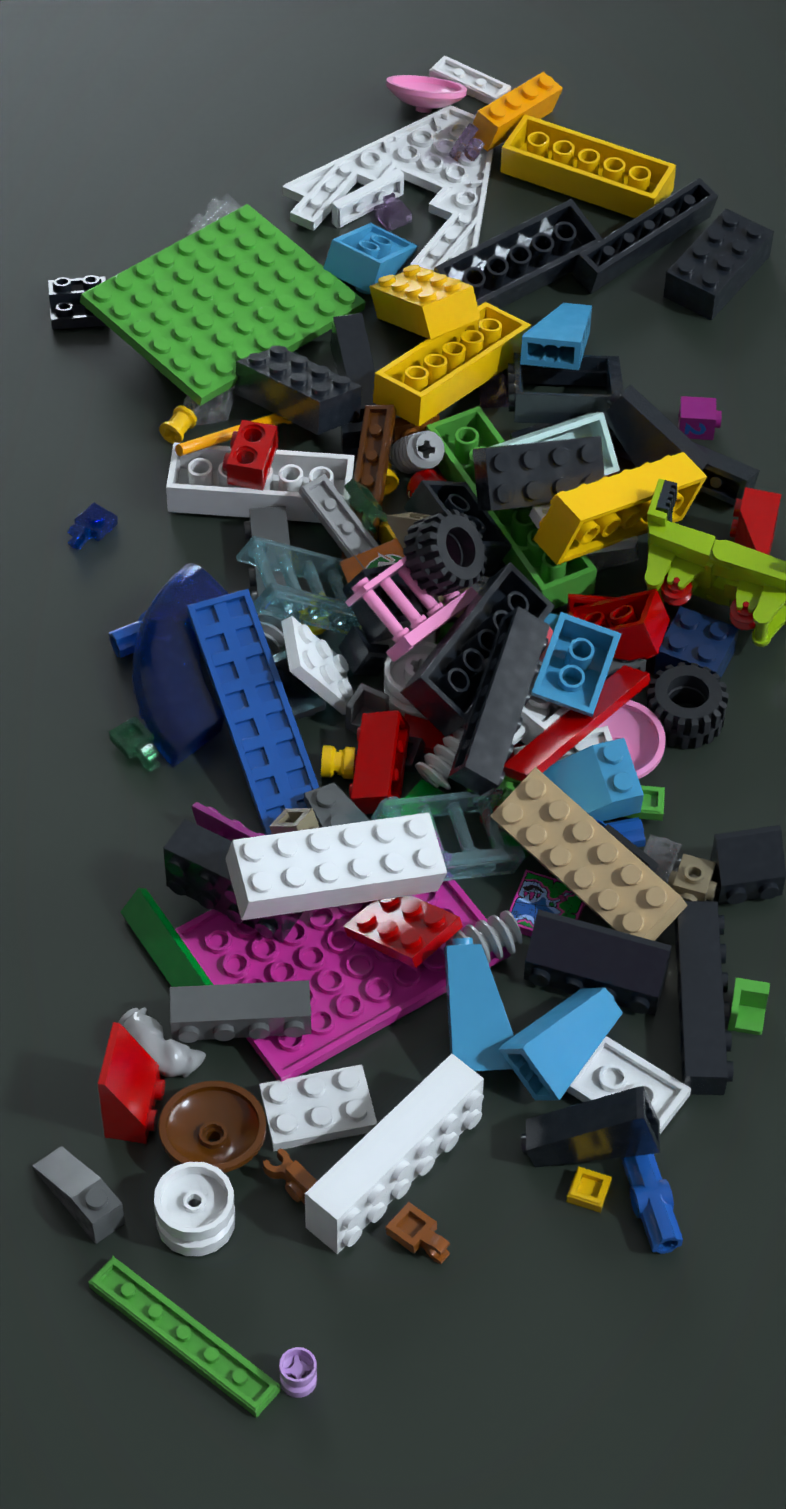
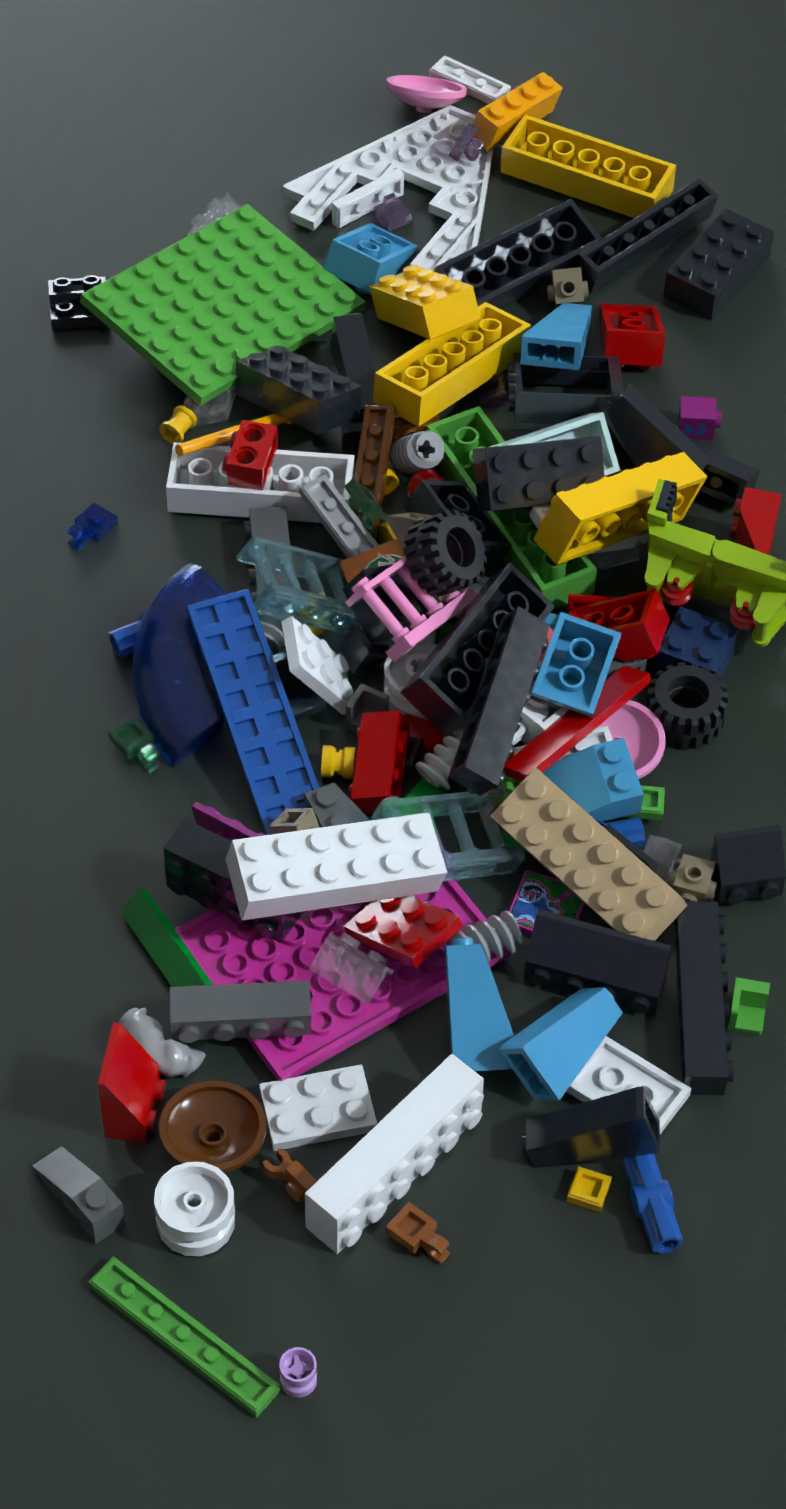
none -> clear bracket [309,932,394,1004]
none -> dark tan brick [547,267,589,310]
none -> red slope [599,303,666,370]

